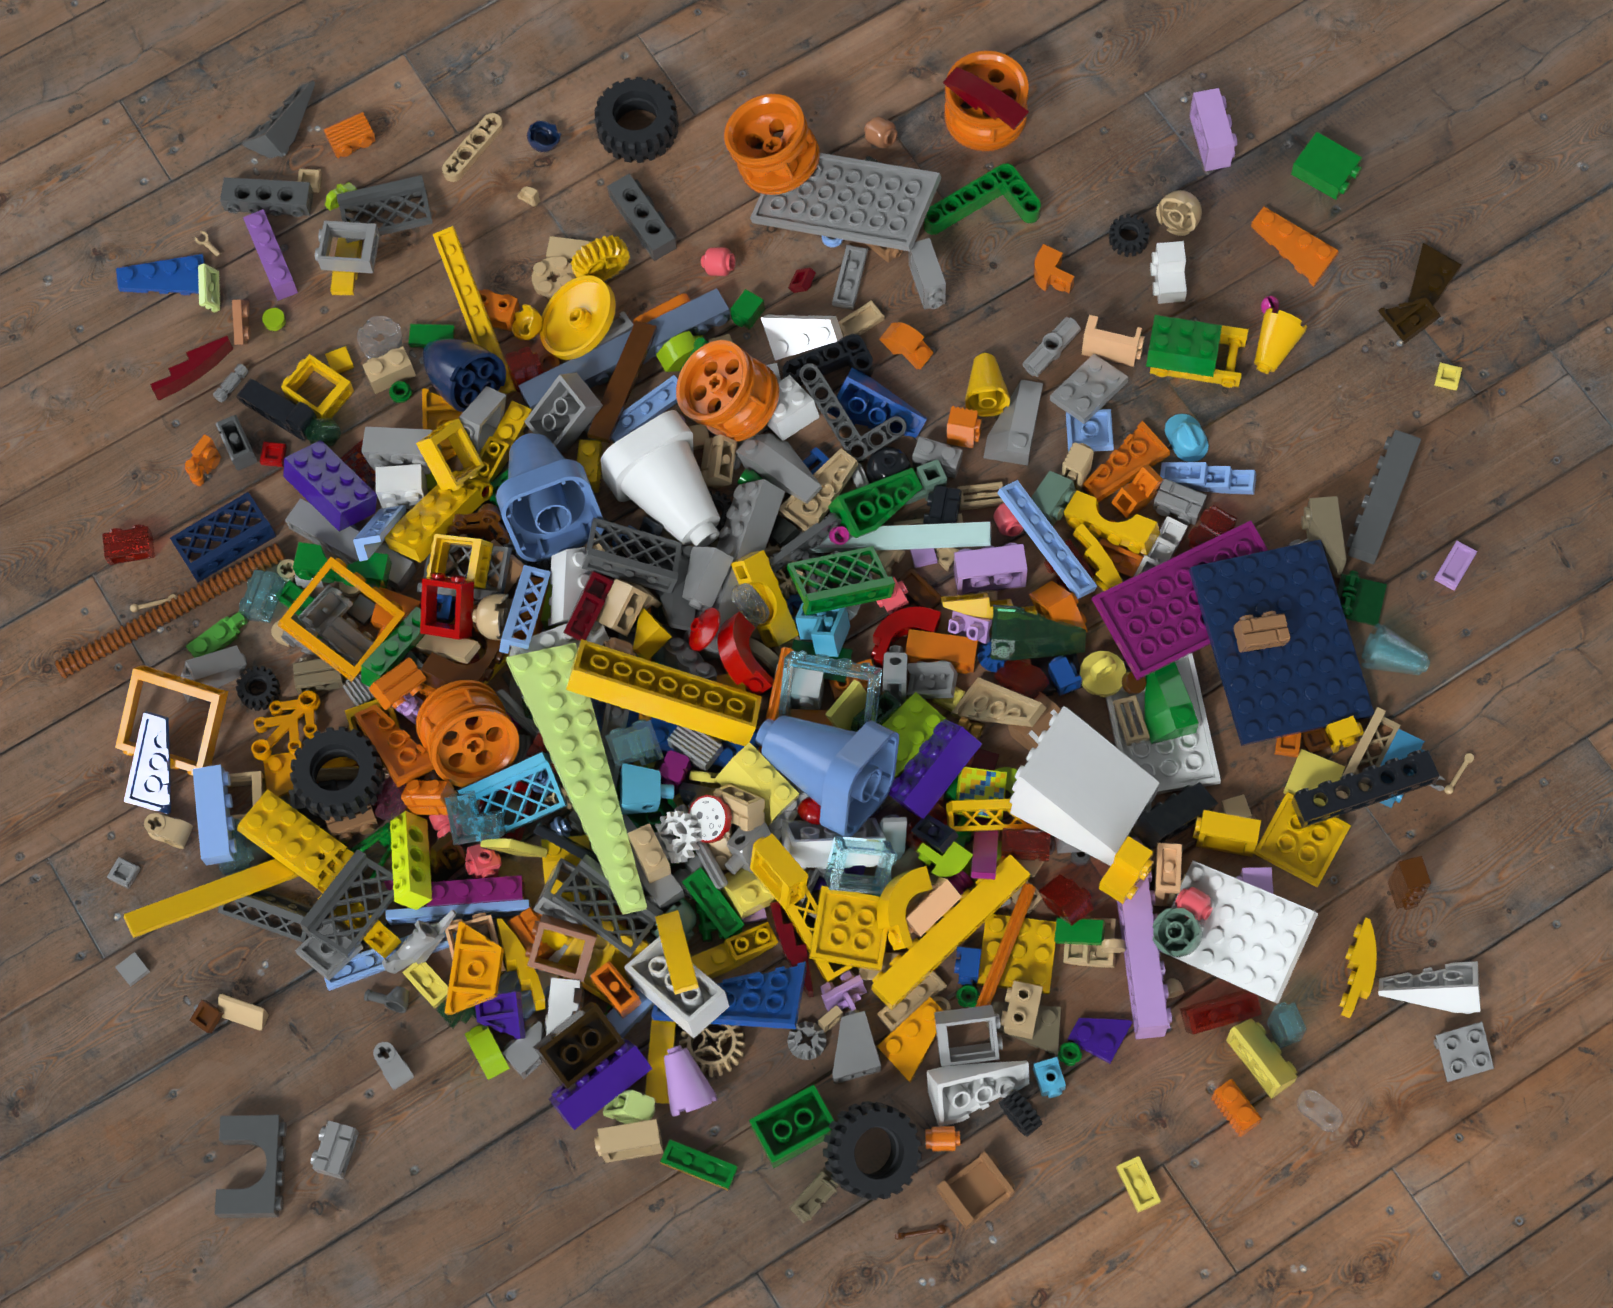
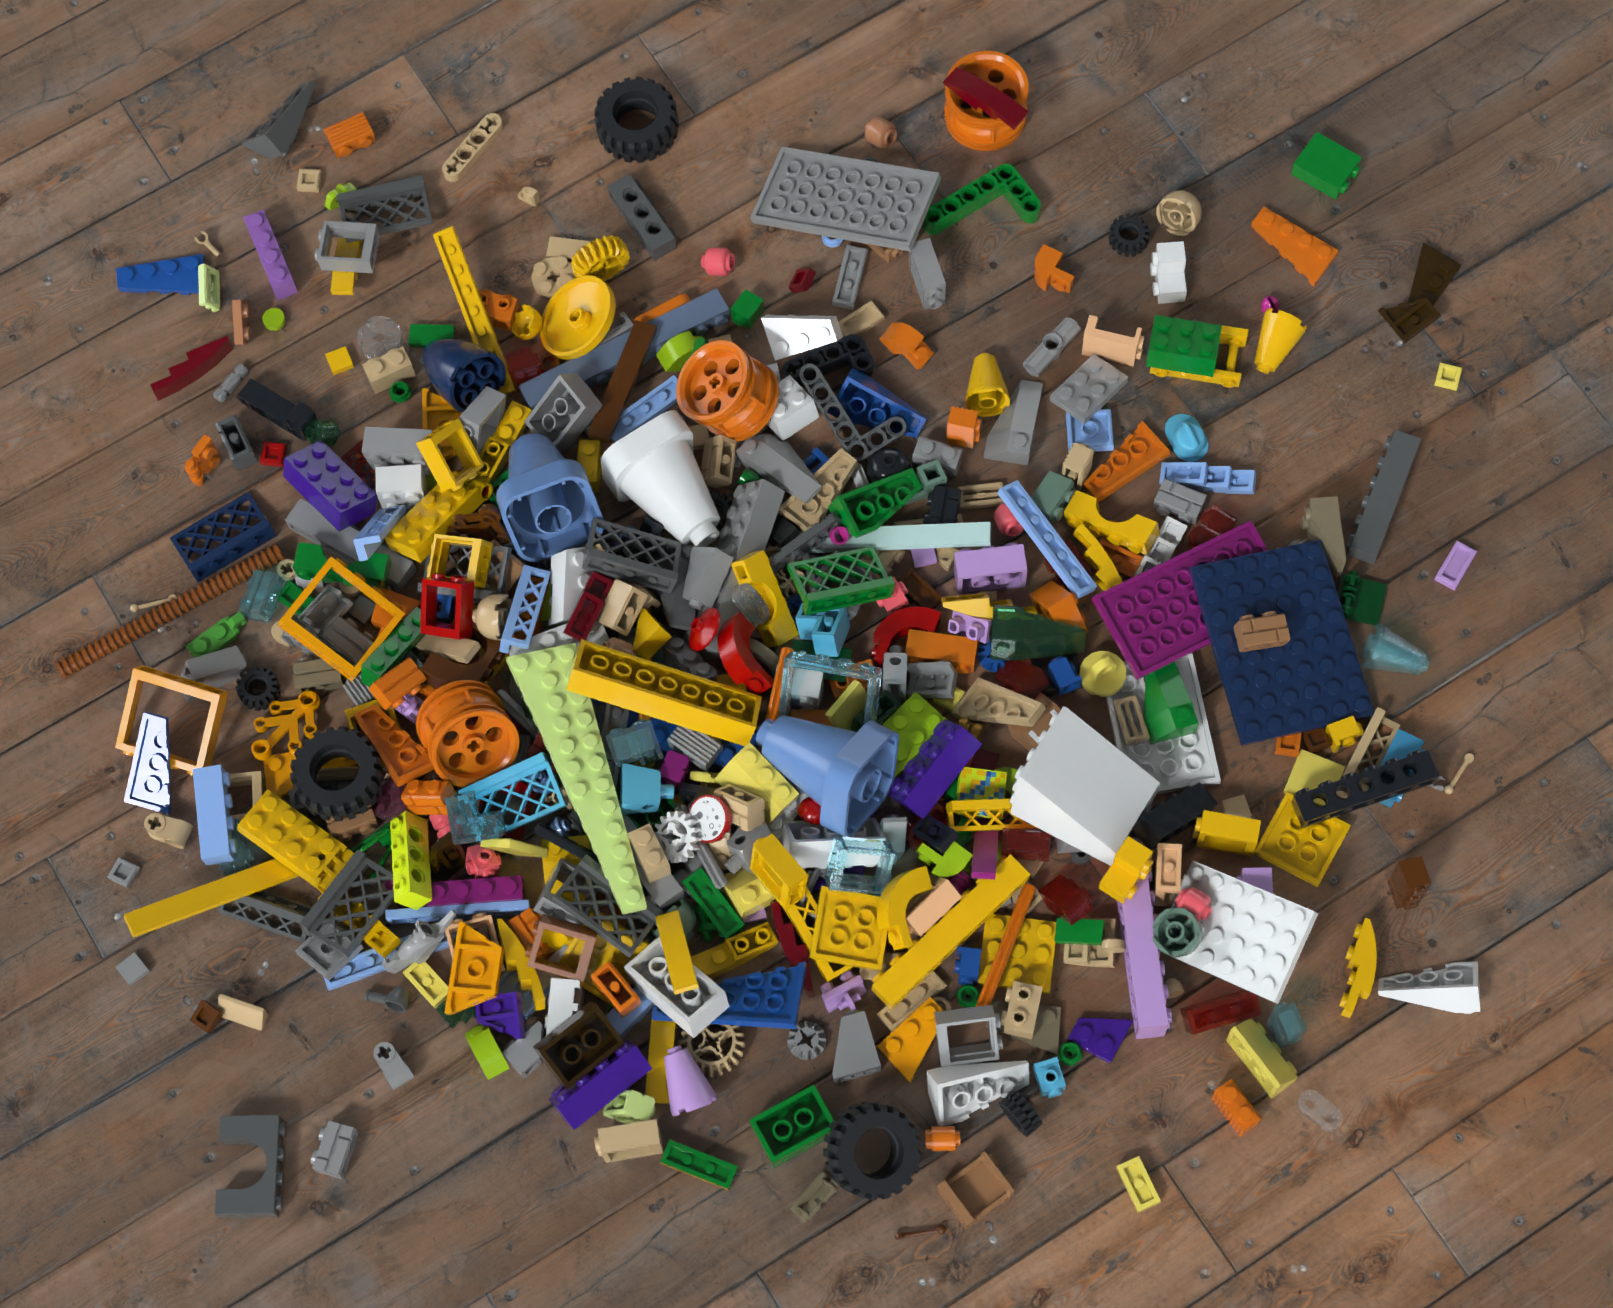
clear red brick [102,524,155,565] -> none
dark grey brick [220,177,314,217] -> none
yellow window [281,354,354,424] -> none
dark blue hair [527,121,561,152] -> none
orange wheel [724,94,820,195] -> none
tan tile [818,1005,843,1033] -> none
orange brick [1111,464,1164,518] -> none
reddish brown tile [1122,671,1146,694] -> none
lavender brick [1189,88,1237,171] -> none
light grey hinge [1433,1022,1494,1082] -> none

